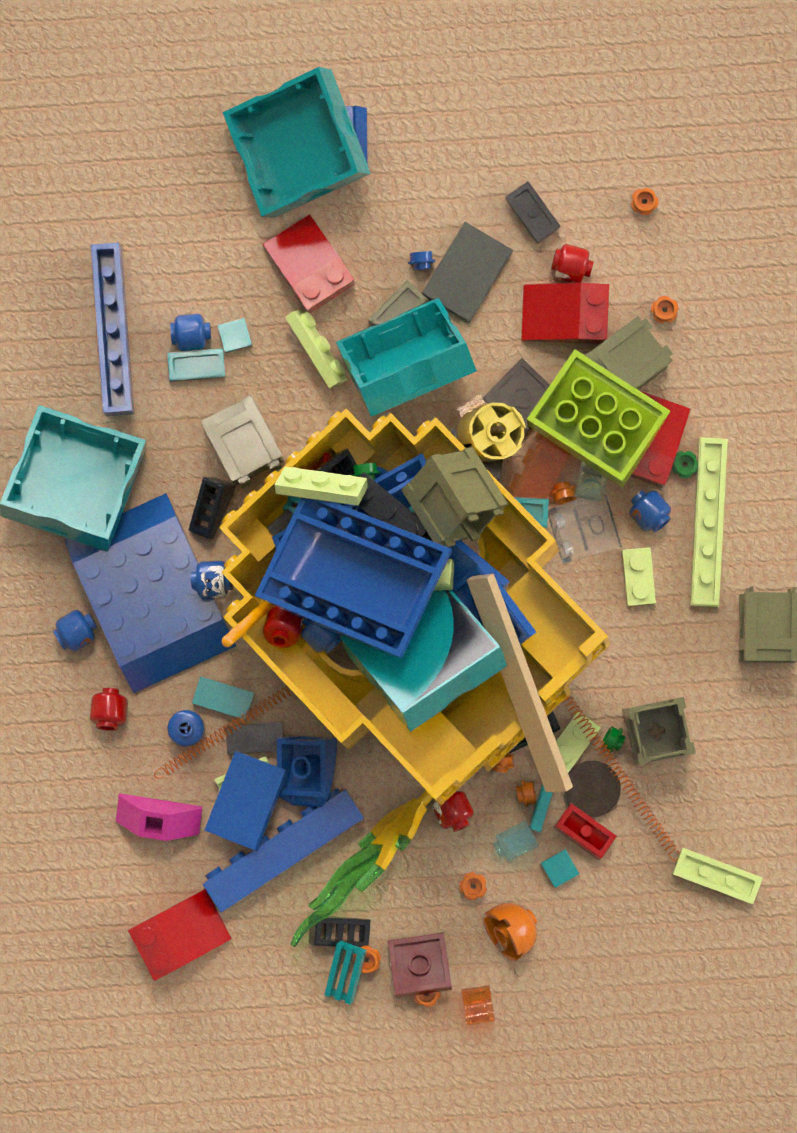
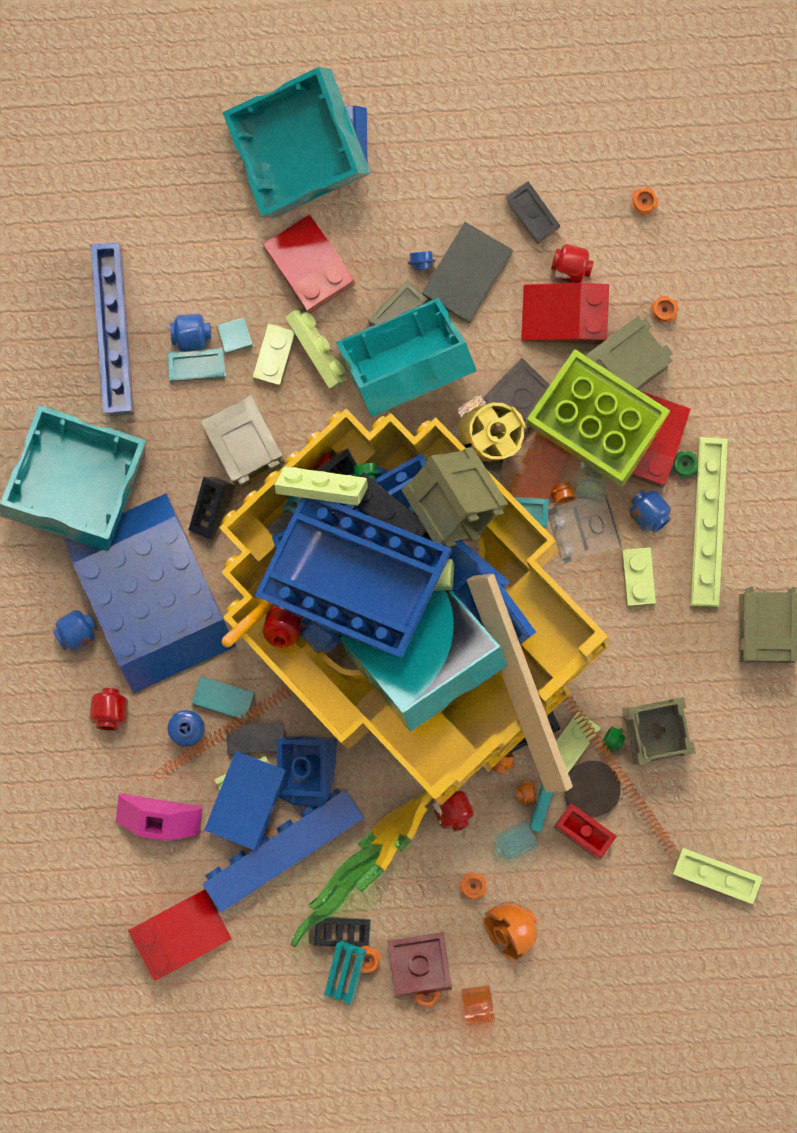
blue head [190,561,233,599] -> none
teal tile [541,849,579,888] -> none
none -> yellowish green plate [253,324,295,386]

